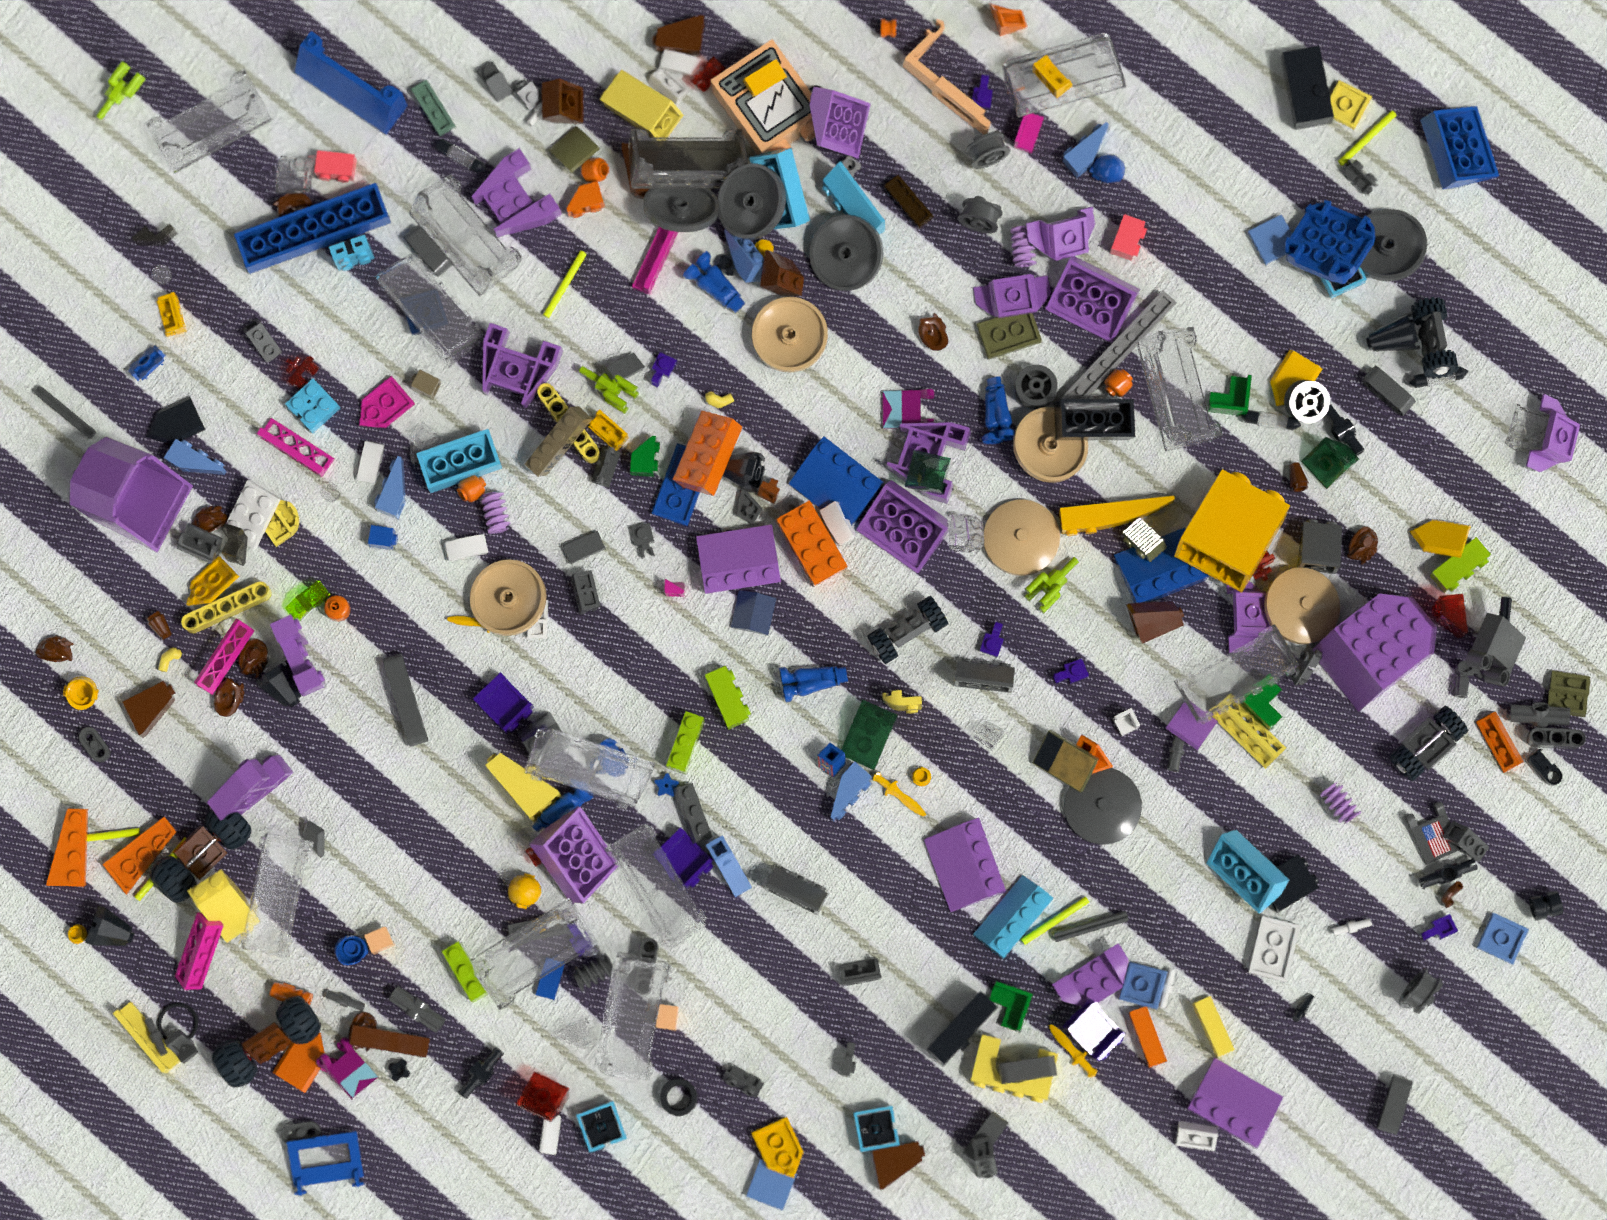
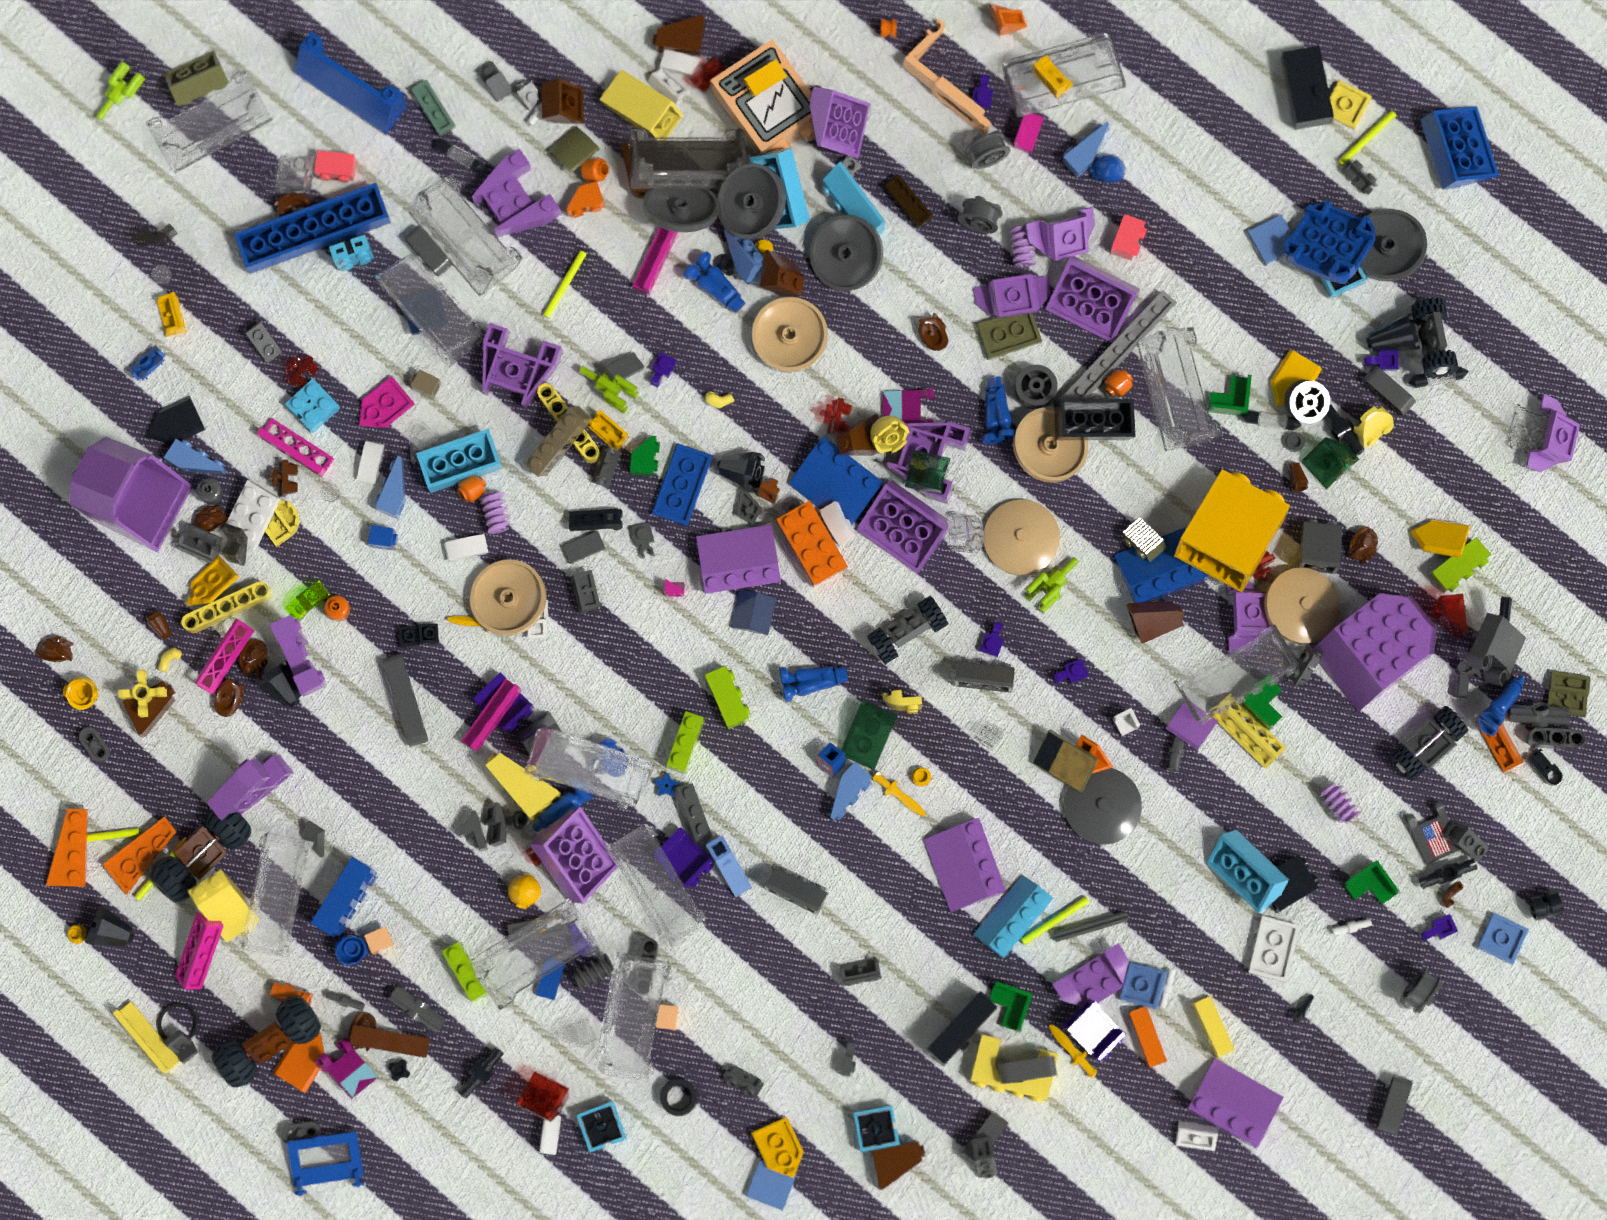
dark grey axle [34,386,96,439] -> none
dark grey bar [145,1018,168,1056] -> none
orange brick [673,410,742,496] -> none
yellow slope [1059,496,1175,536] -> none
none -> light yellow pin [118,669,167,717]
none -> olive slope [164,50,229,106]
none -> dark grey head [196,478,223,505]
none -> reddish brown hips [267,460,298,497]
none -> blue brick [311,857,377,939]
none -> black slope [398,623,439,647]
none -> dark grey slope [459,810,488,852]
none -> dark pink fence [461,679,522,753]
none -> dark grey slope [484,802,507,847]
none -> black cone [504,811,528,830]
none -> black plate [569,508,623,531]
none -> clear red hips [819,397,852,434]
none -> reddish brown slope [837,414,880,456]
none -> light yellow cylinder [870,415,909,454]
none -> dark grey tile [1285,432,1305,452]
none -> green panel [1343,860,1400,905]
none -> light yellow slope [1354,405,1394,449]
none -> dark purple plate [1364,351,1399,371]
none -> blue piece [1477,675,1525,736]

